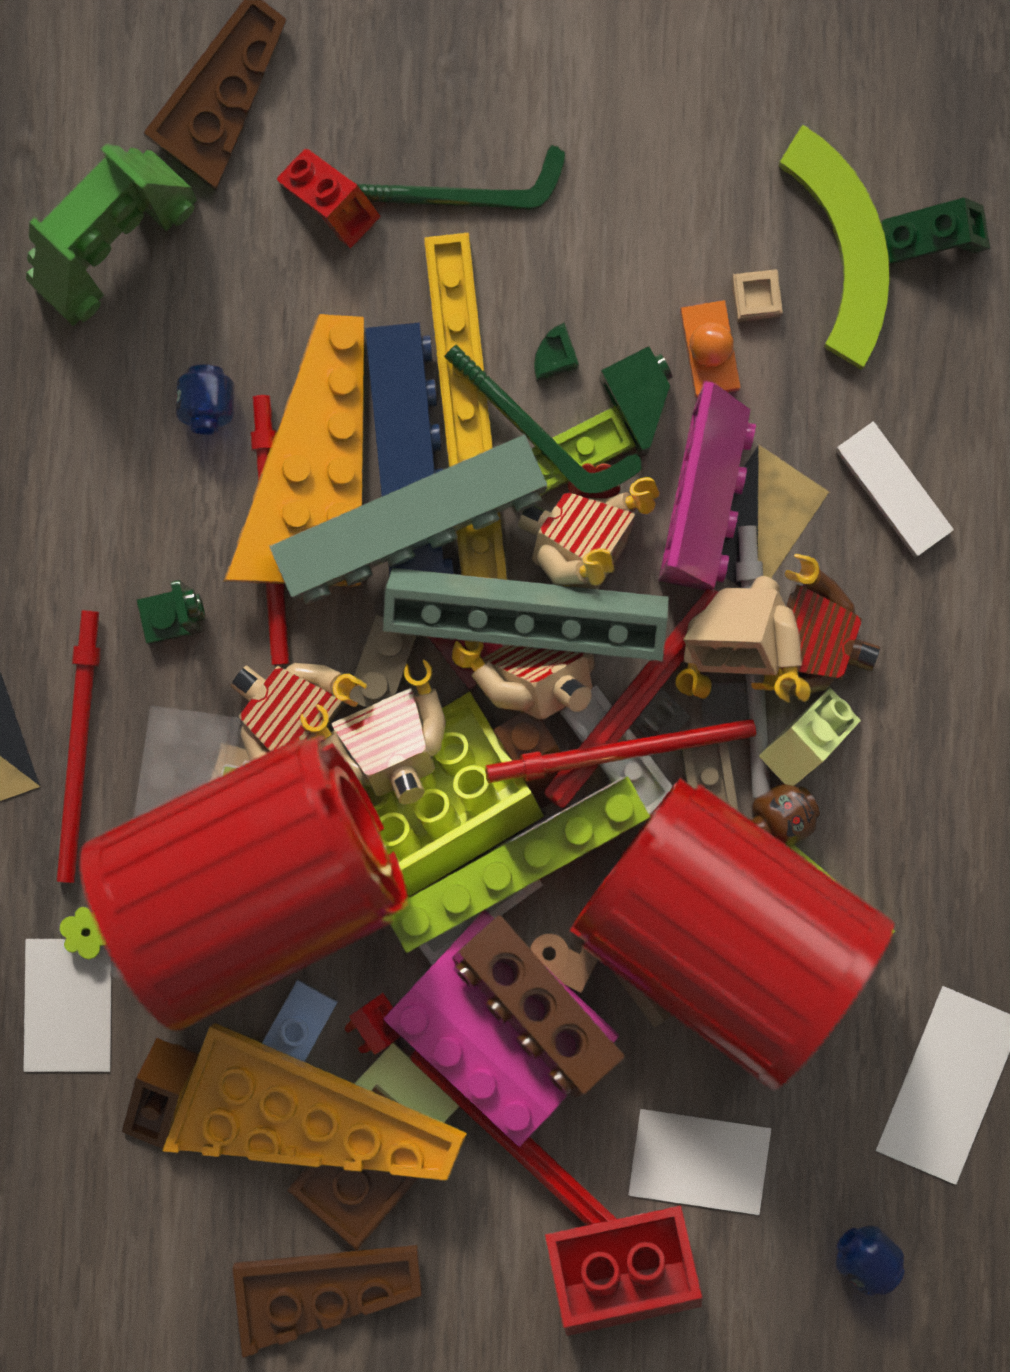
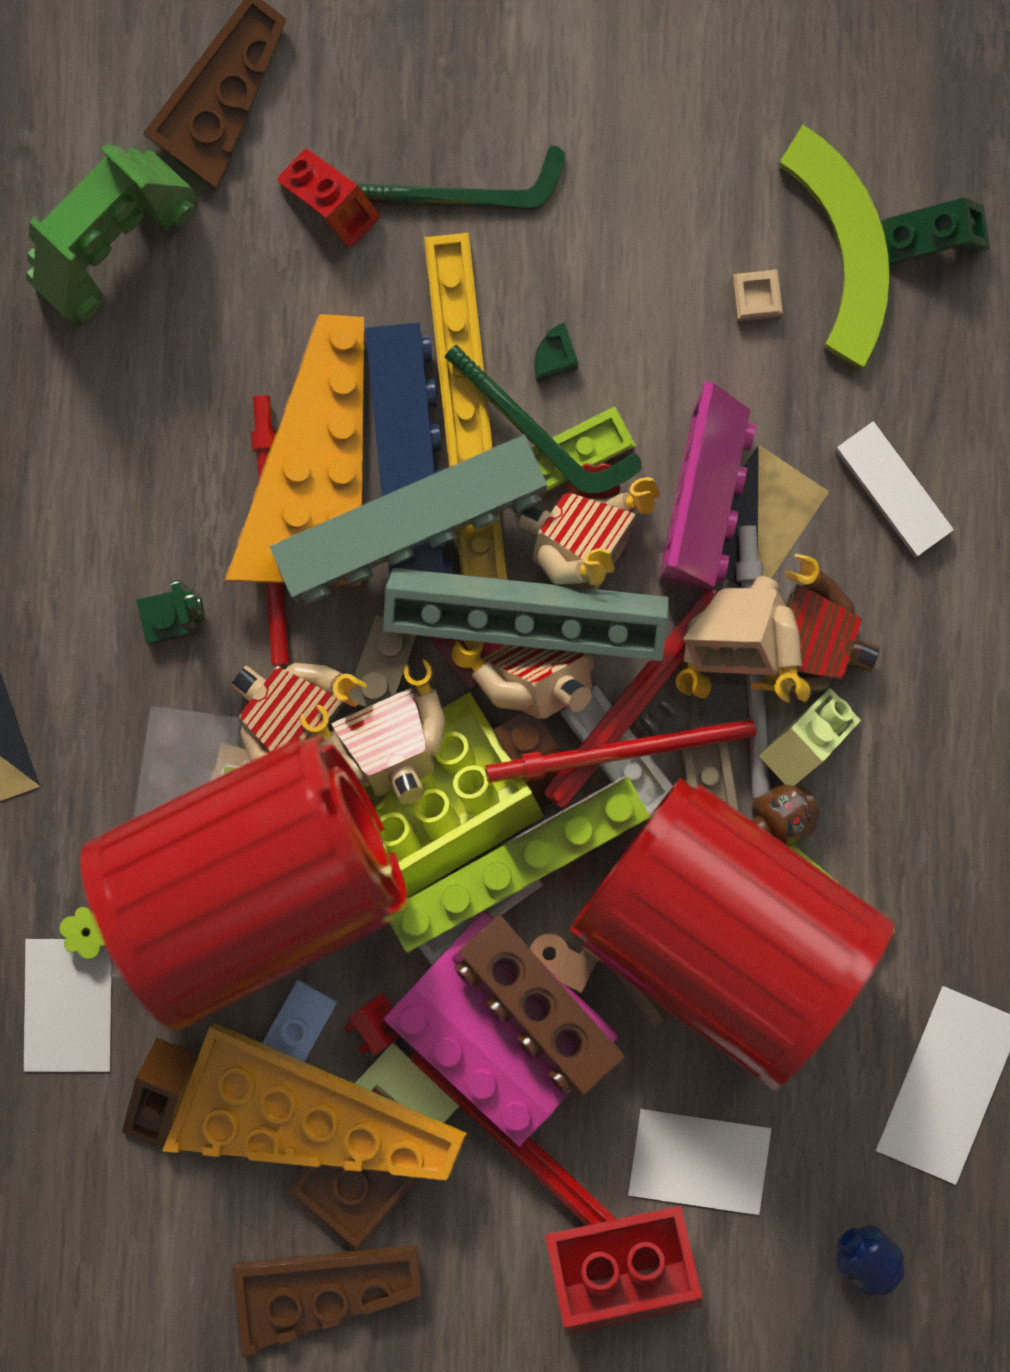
red bar [56,610,101,883] -> none
clear blue head [176,364,235,435] -> none
dark green slope [599,346,673,458] -> none
orange tile [680,300,741,398] -> none

